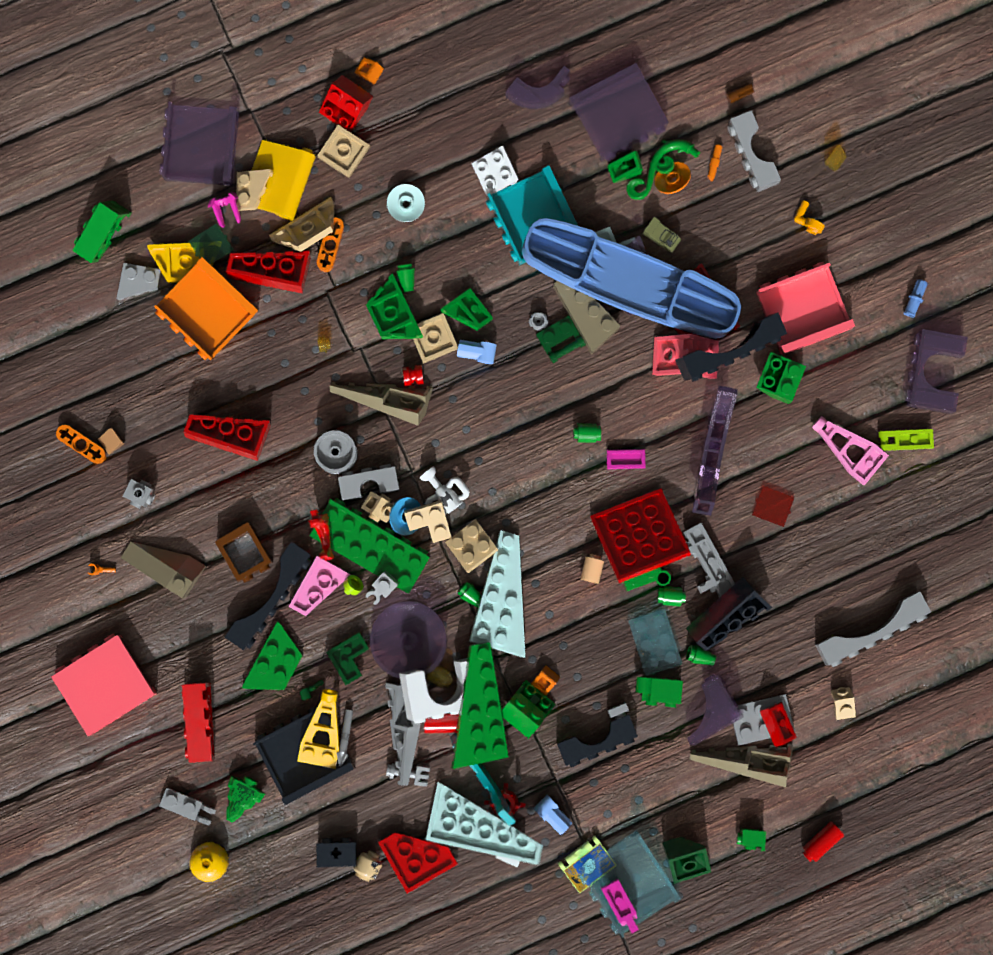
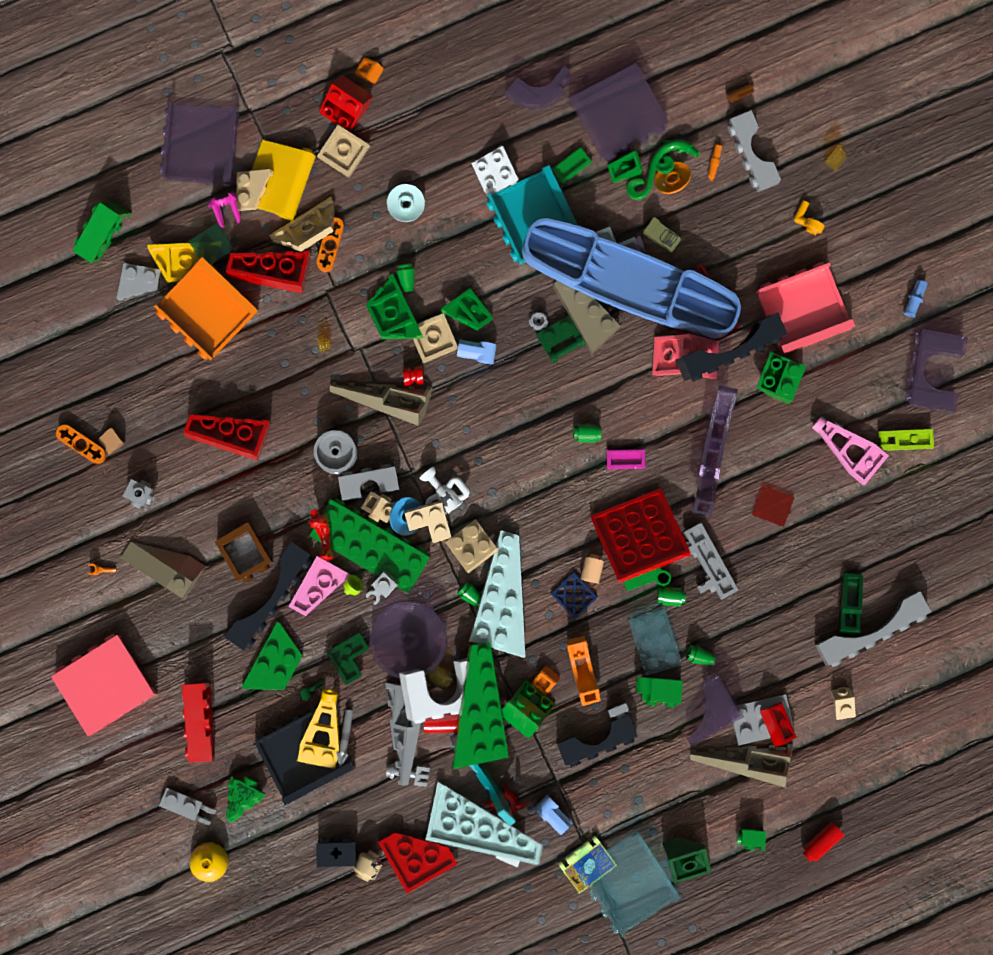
dark pink hinge [600,878,639,933] -> none
black wedge [686,577,773,651] -> none
none -> green tile [551,147,592,185]
none -> dark blue window [551,573,598,619]
none -> orange arch [566,636,601,706]
none -> dark green slope [838,573,863,637]

